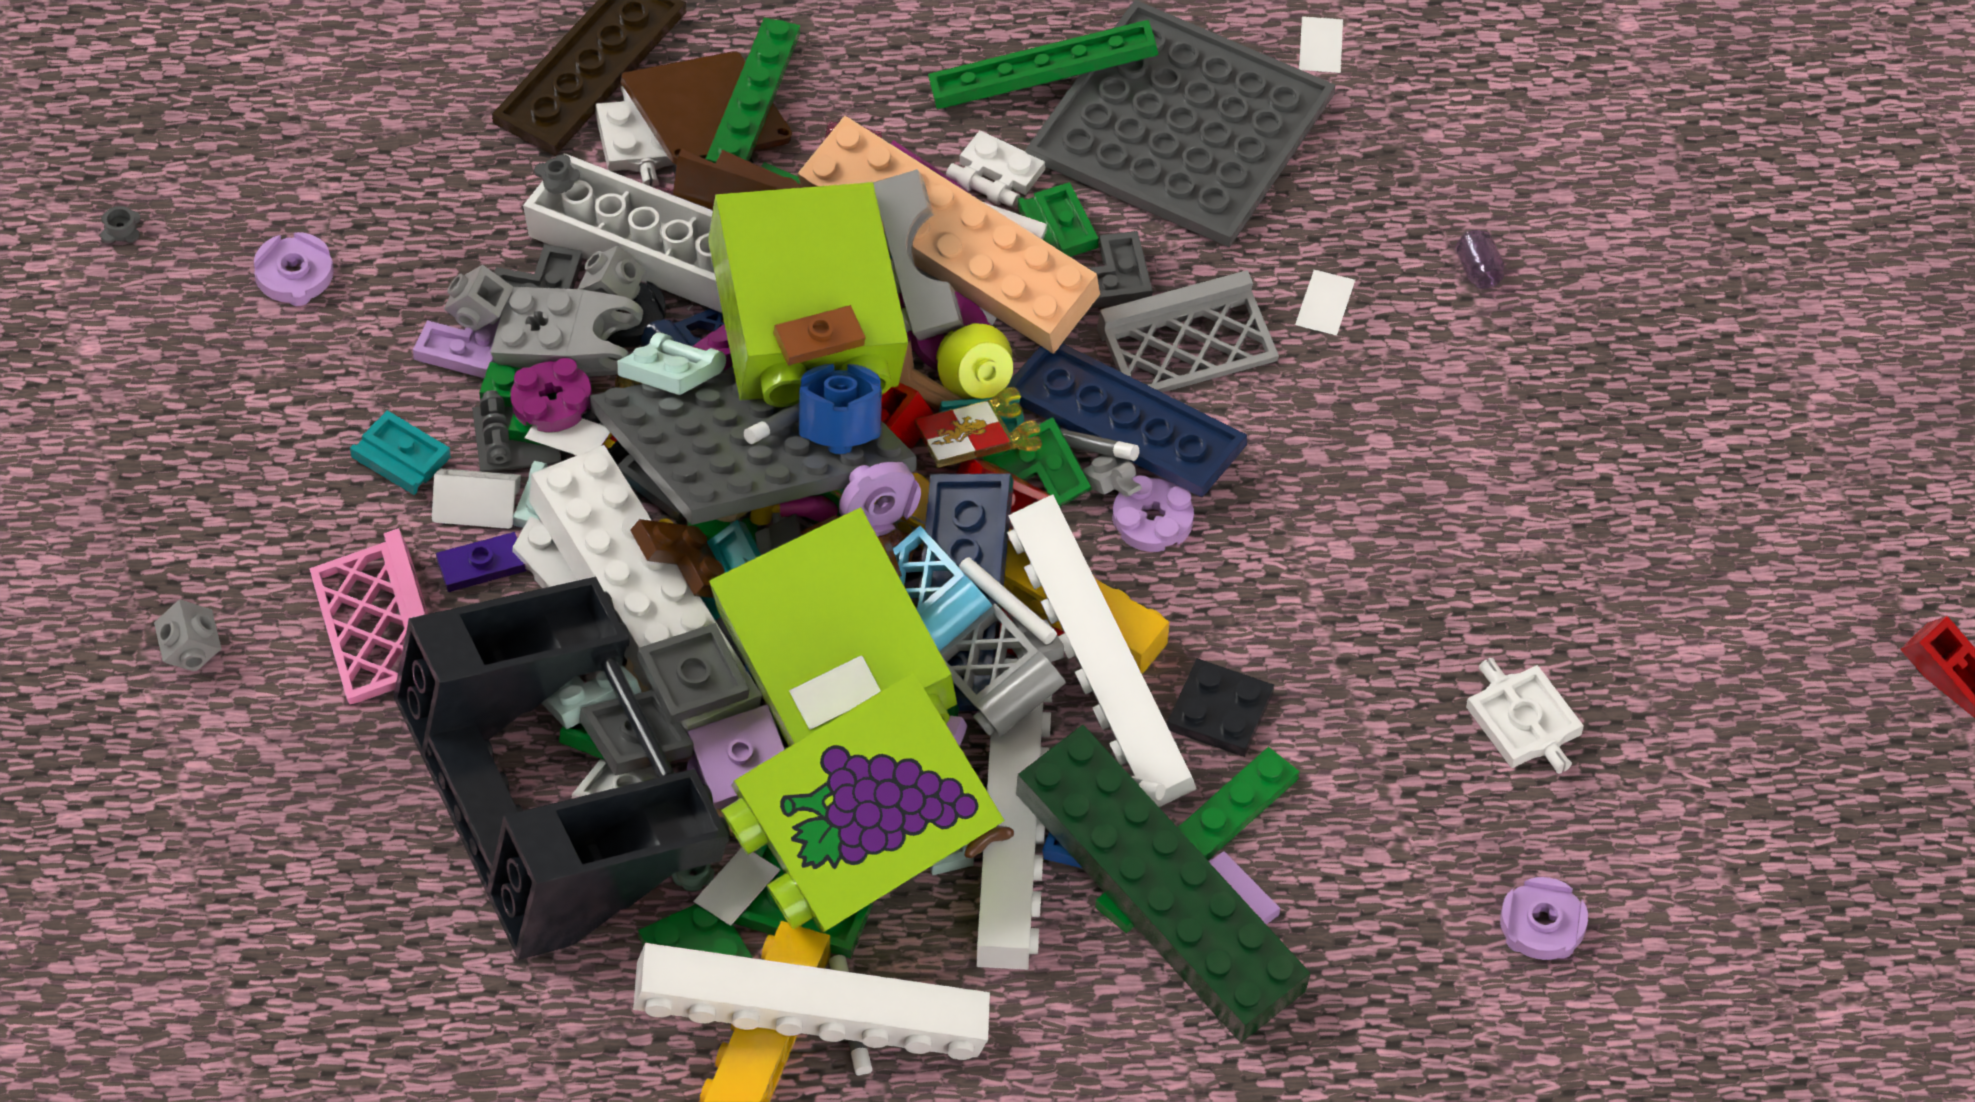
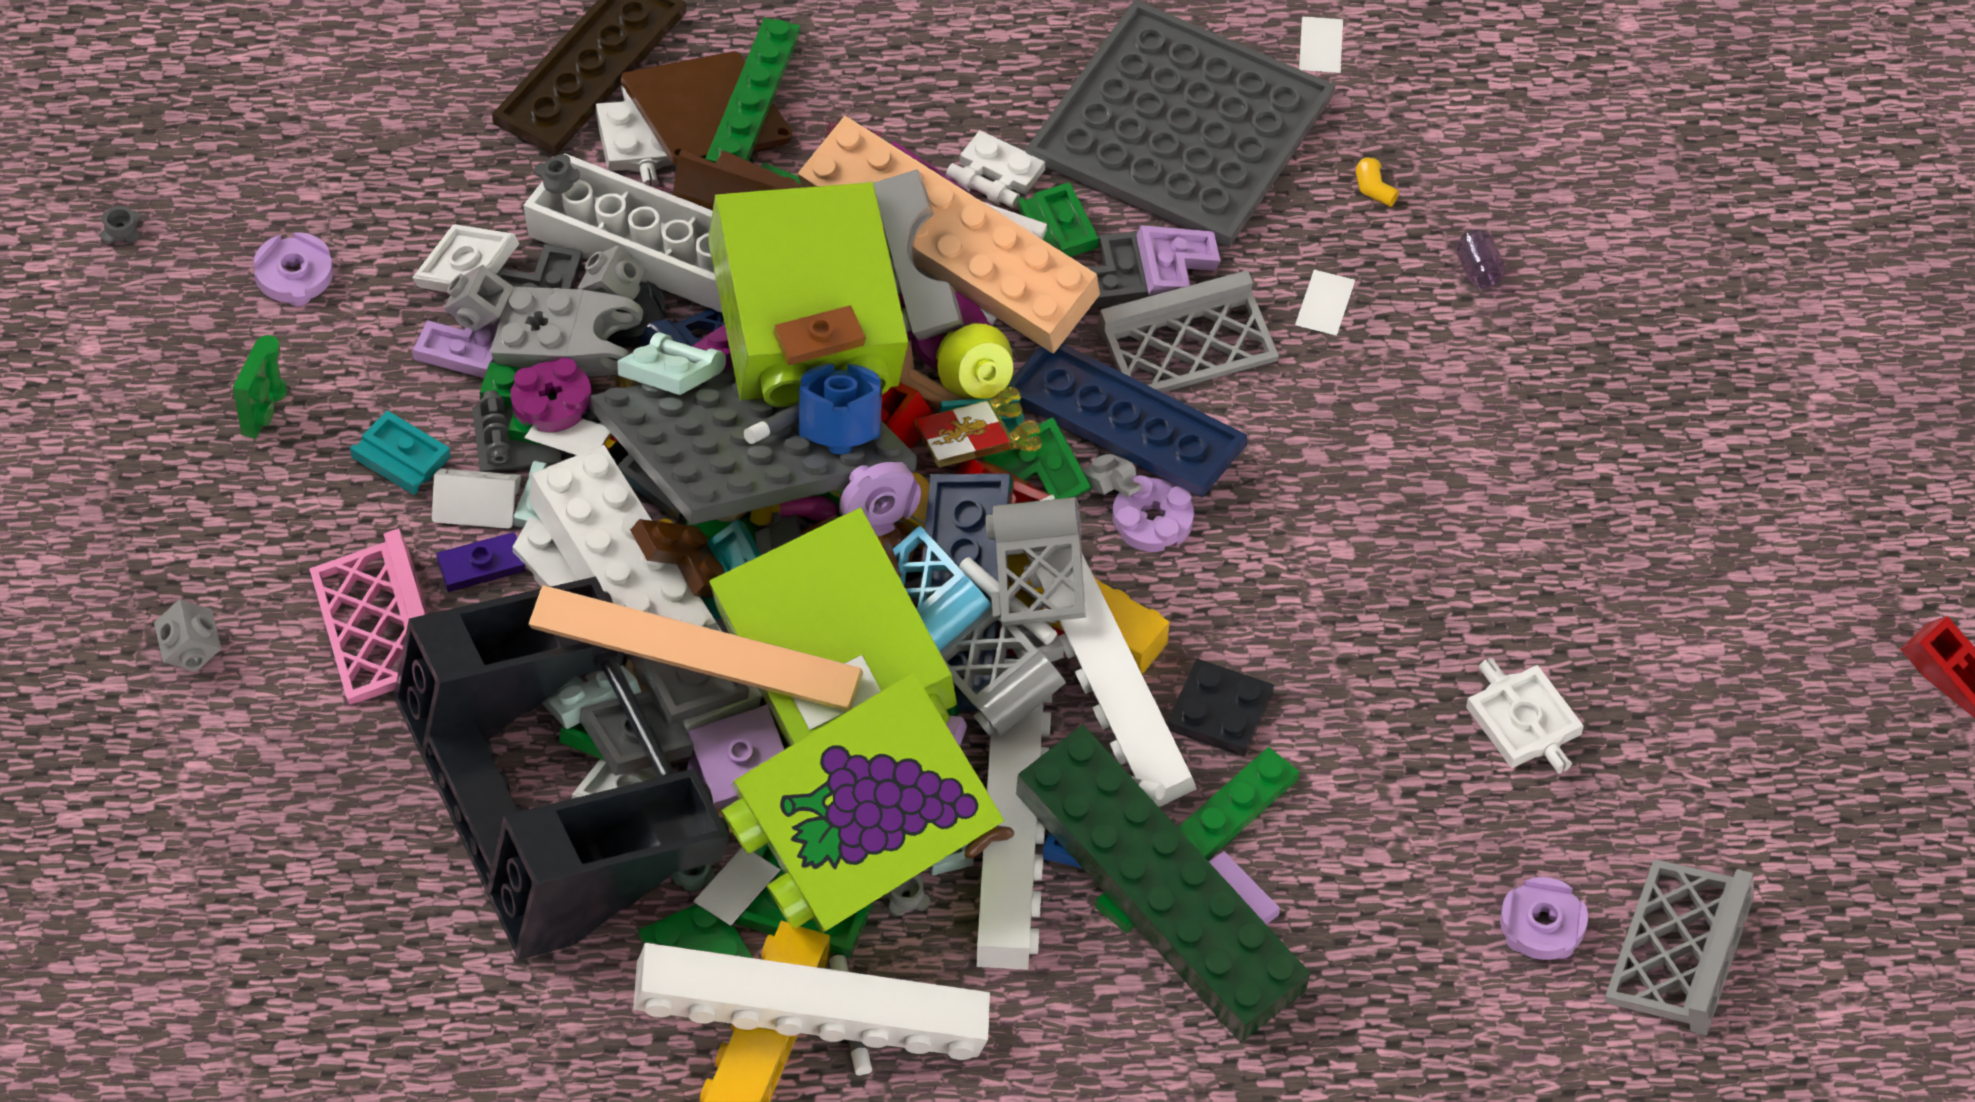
green plate [928,20,1158,110] -> none
dark grey bar [1030,423,1139,461] -> none
none -> green plate [233,335,287,439]
none -> white plate [413,224,519,292]
none -> light nougat tile [529,585,863,711]
none -> light grey plate [886,874,930,916]
none -> light grey piece [986,497,1086,626]
none -> lavender plate [1136,225,1220,295]
none -> yellow arm [1355,157,1400,207]
none -> light grey fence [1605,859,1754,1036]

